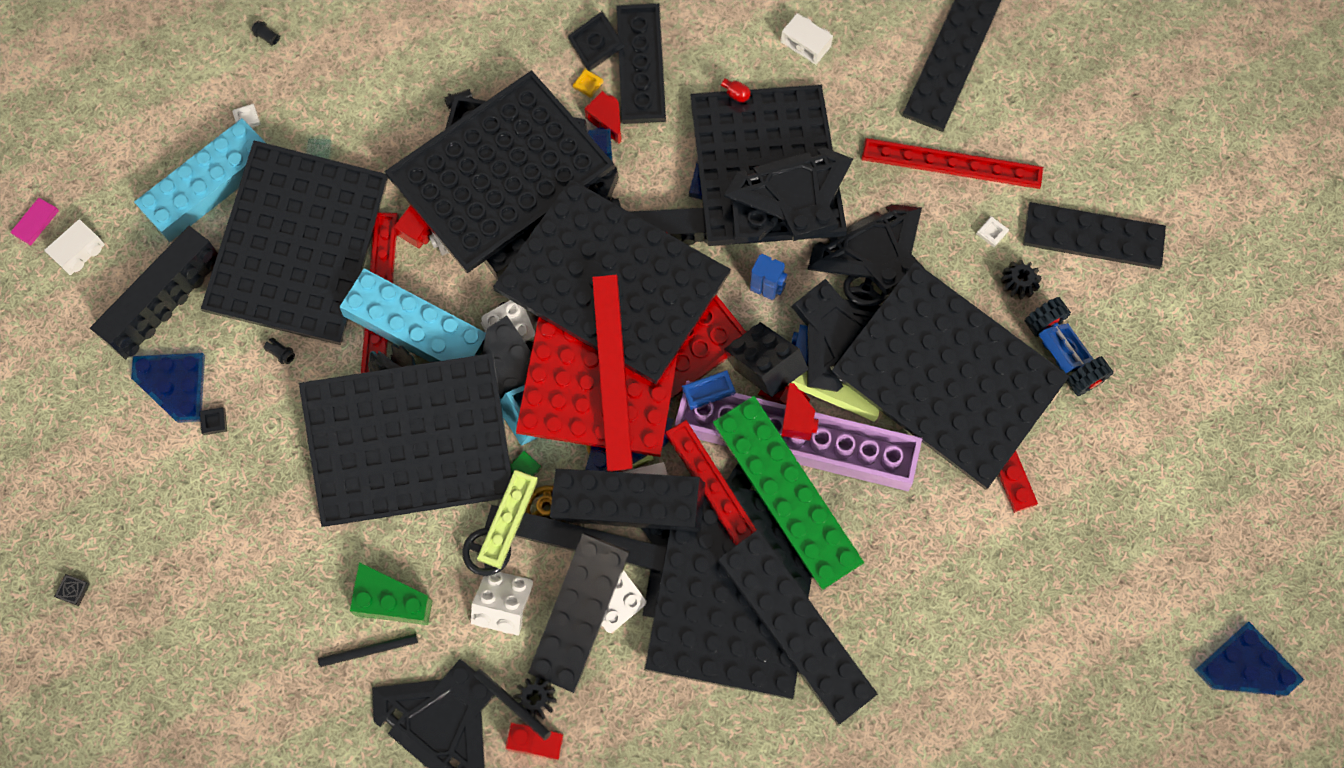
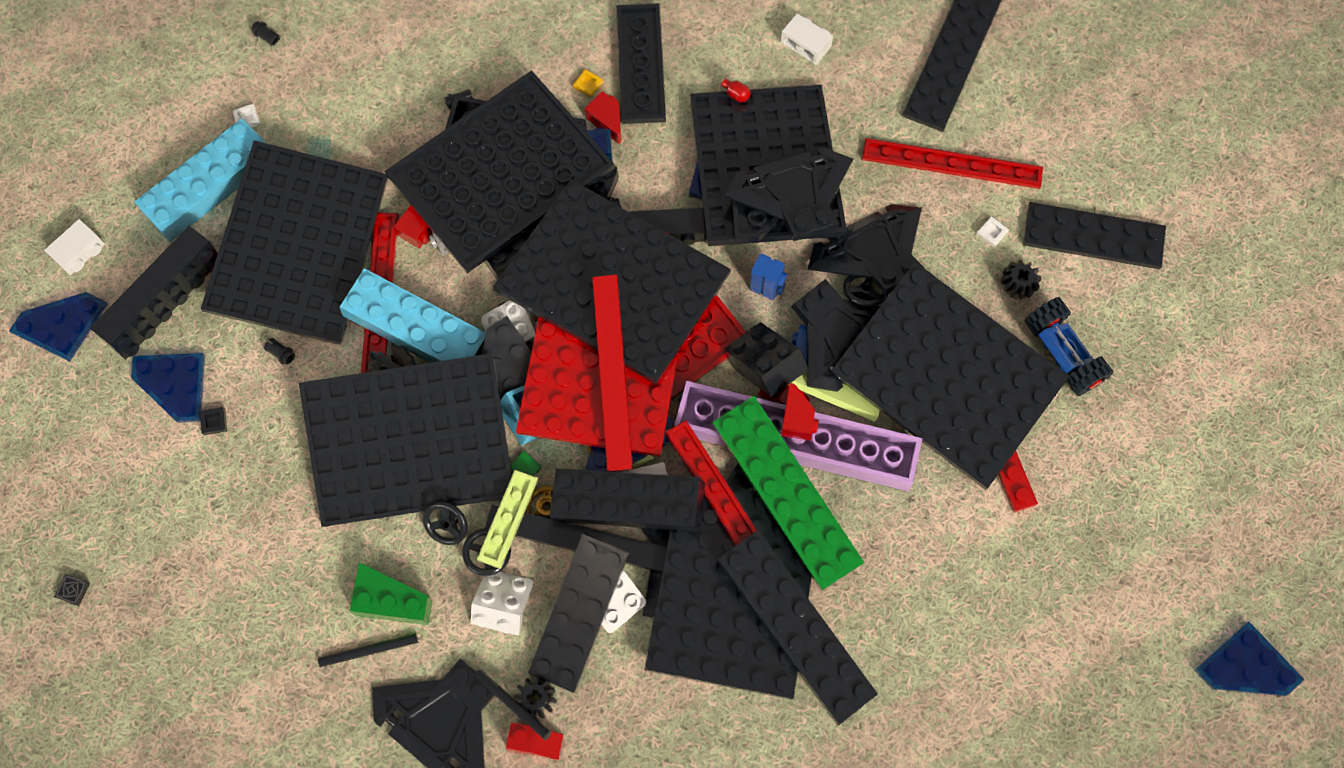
dark pink tile [10,198,59,246] -> none
black plate [567,11,625,71] -> none
blue tile [682,370,736,410] -> none
none -> clear blue plate [9,292,108,362]
none -> black piece [423,501,468,545]

